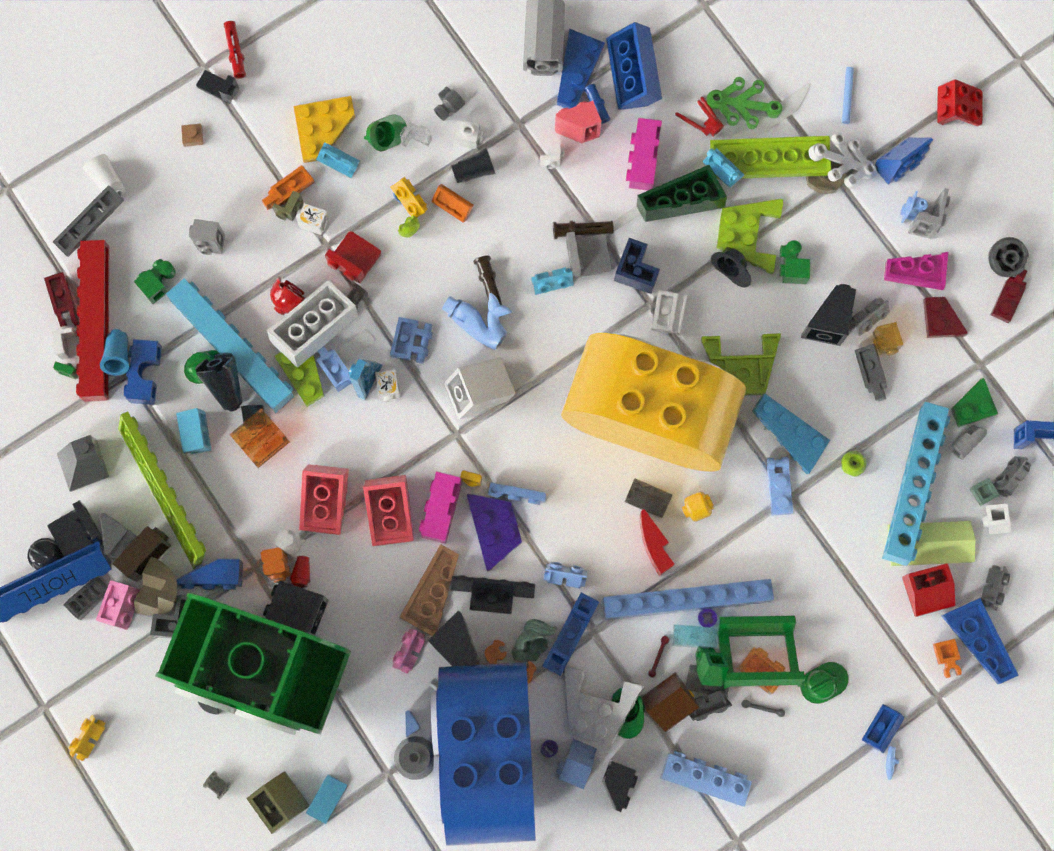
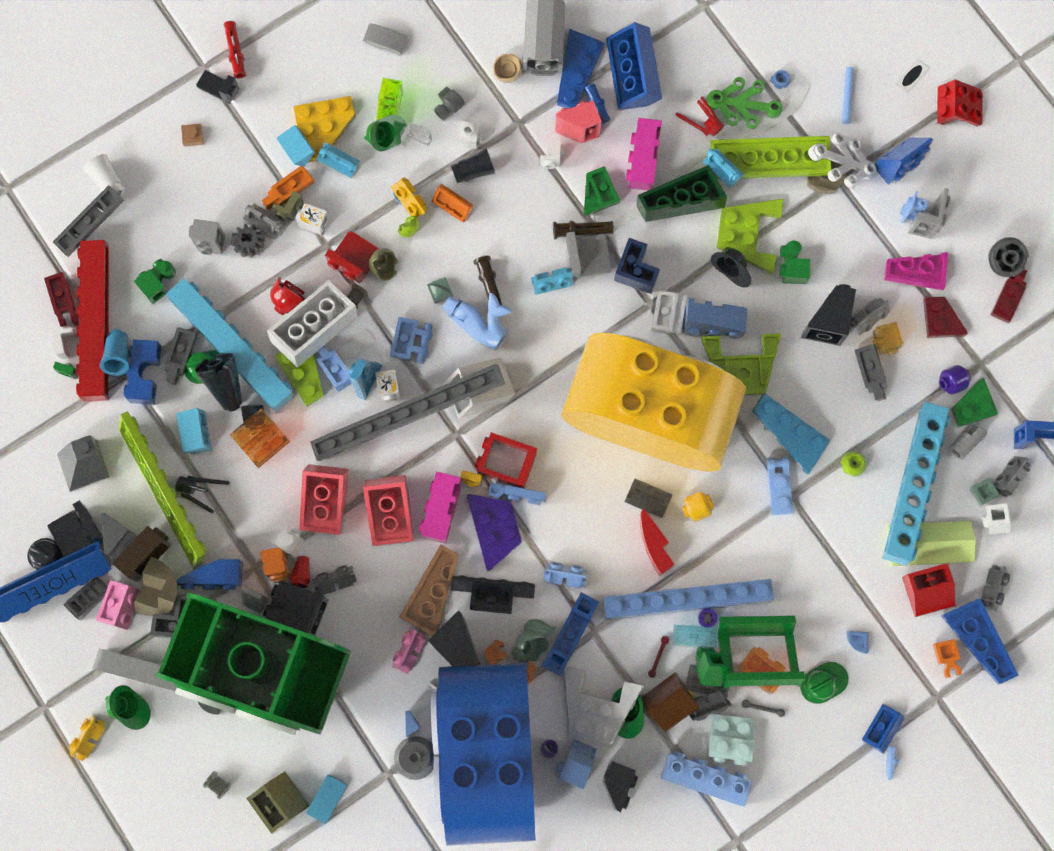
none -> light grey beam [92,648,177,691]
none -> green piece [105,685,151,730]
none -> dark grey hinge [165,327,198,385]
none -> black plant [175,475,230,513]
none -> dark grey gear [231,223,266,258]
none -> light grey slope [241,586,268,613]
none -> light grey hinge [243,203,287,240]
none -> medium azure slope [277,125,315,167]
none -> dark grey plate [310,363,506,461]
none -> dark grey hinge [313,565,357,595]
none -> light grey slope [363,23,408,56]
none -> olive hair [369,248,398,281]
none -> clear neon green slope [376,78,404,121]
none -> sand green tile [427,277,453,304]
none -> red window [475,432,538,489]
none -> tan hair [493,53,522,83]
none -> green wing [584,166,620,217]
none -> medium blue wedge [683,298,747,339]
none -> light aqua plate [707,714,755,766]
none -> medium blue plate [771,70,790,89]
none -> medium blue tile [846,631,869,654]
none -> sticker [895,59,929,93]
none -> dark purple head [939,365,971,394]

